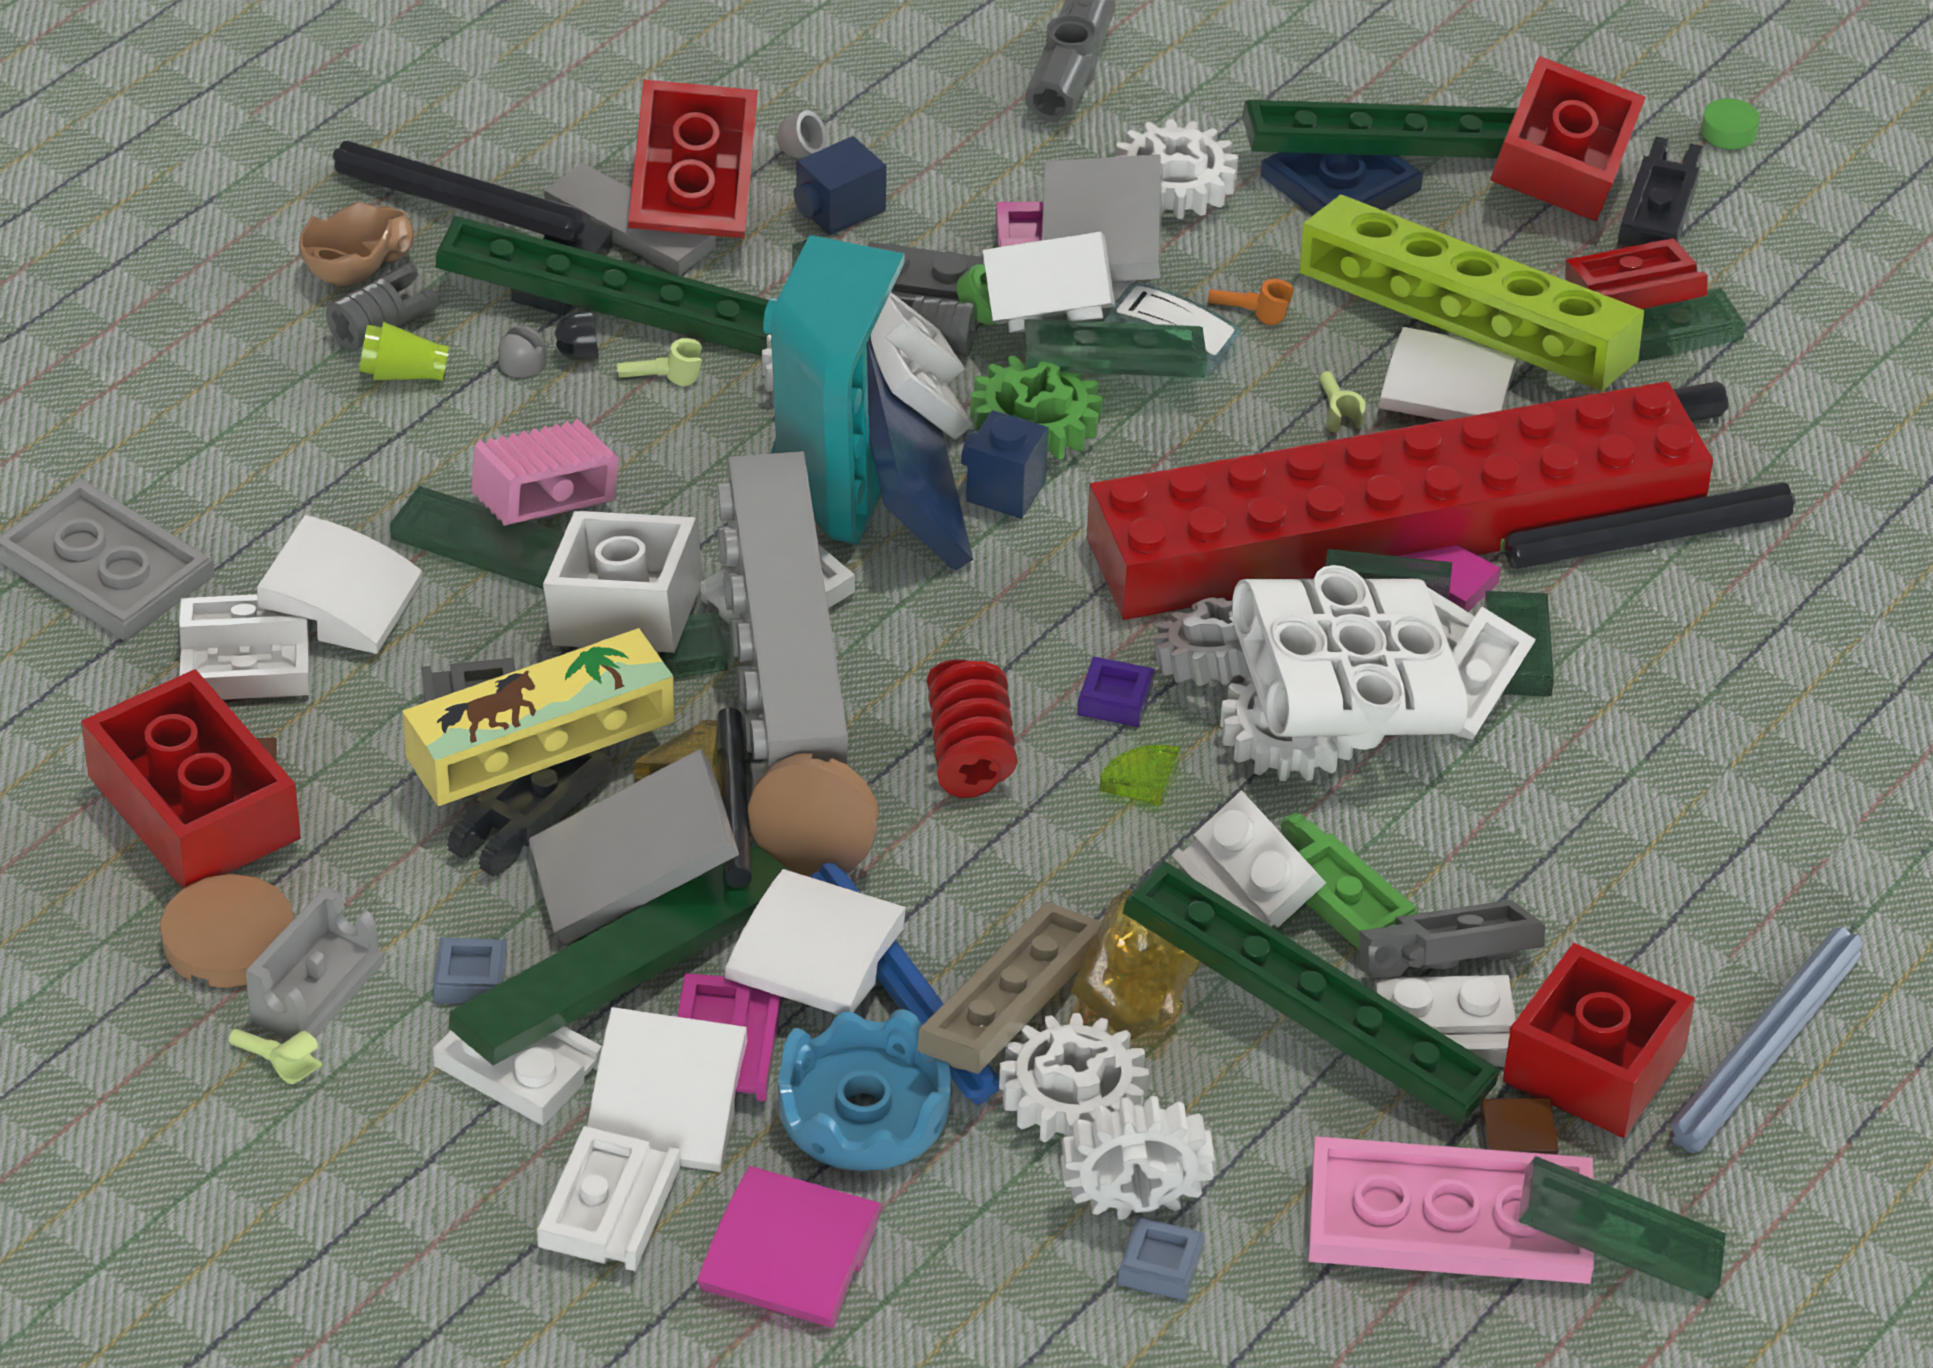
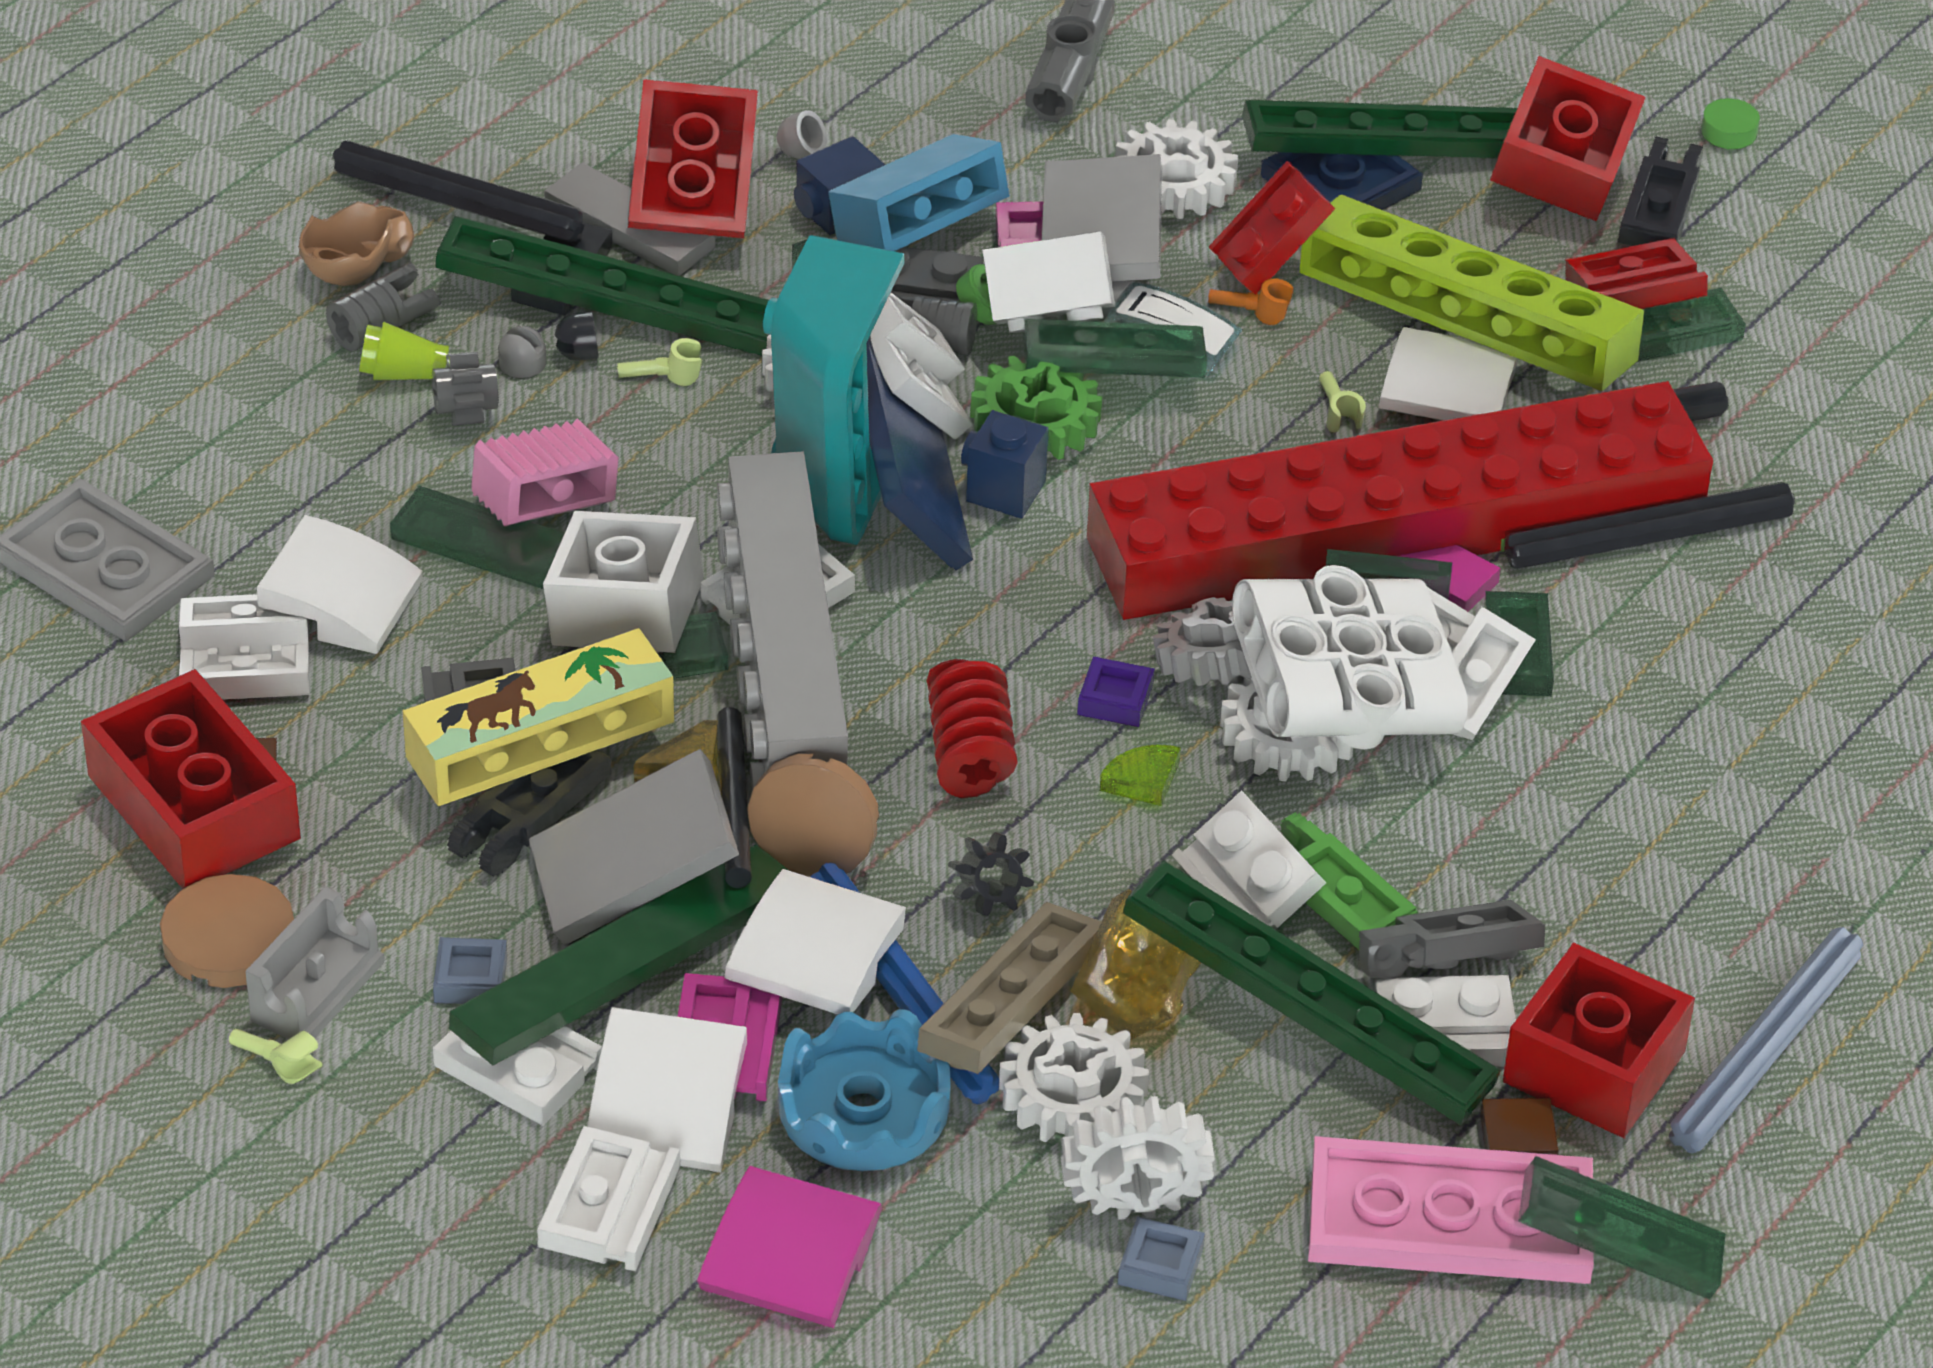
none -> dark grey gear [432,352,499,426]
none -> dark azure brick [828,134,1010,251]
none -> black gear [948,832,1034,916]
none -> red plate [1208,161,1336,295]

